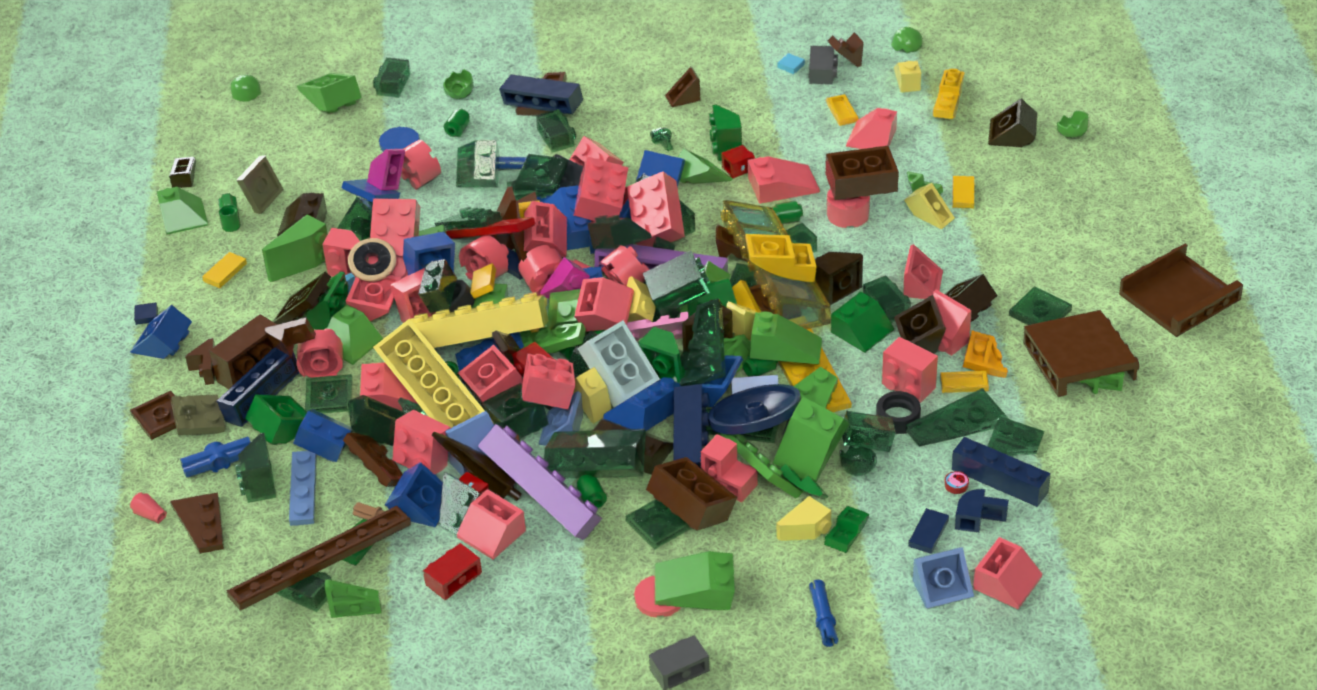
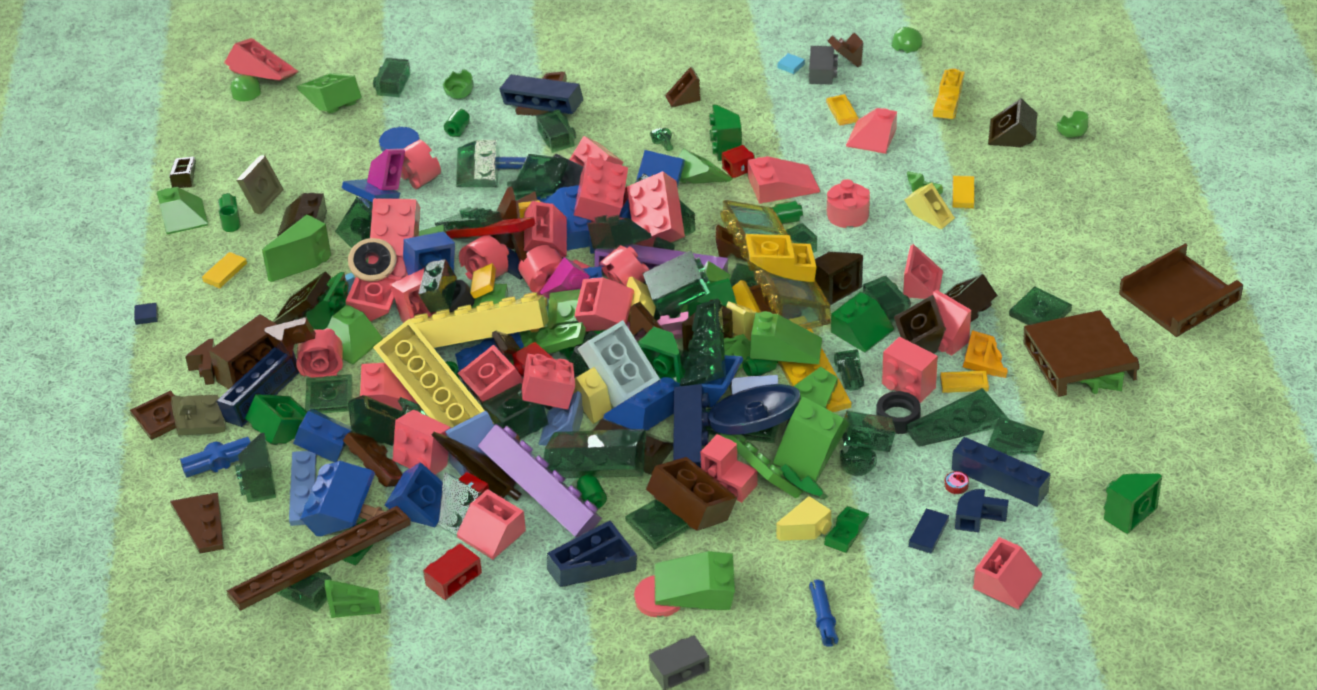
blue slope [130,305,192,359] -> none
coral cone [130,492,167,524] -> none
coral slope [322,228,367,278] -> none
reddish brown brick [825,145,899,200] -> none
light yellow slope [894,61,921,93] -> none
medium blue slope [913,547,974,608] -> none
none -> coral slope [224,38,298,80]
none -> blue slope [300,461,375,537]
none -> dark blue wedge [547,520,637,587]
none -> reddish brown slope [630,302,664,337]
none -> clear green piece [834,349,864,391]
none -> green slope [1104,473,1162,534]

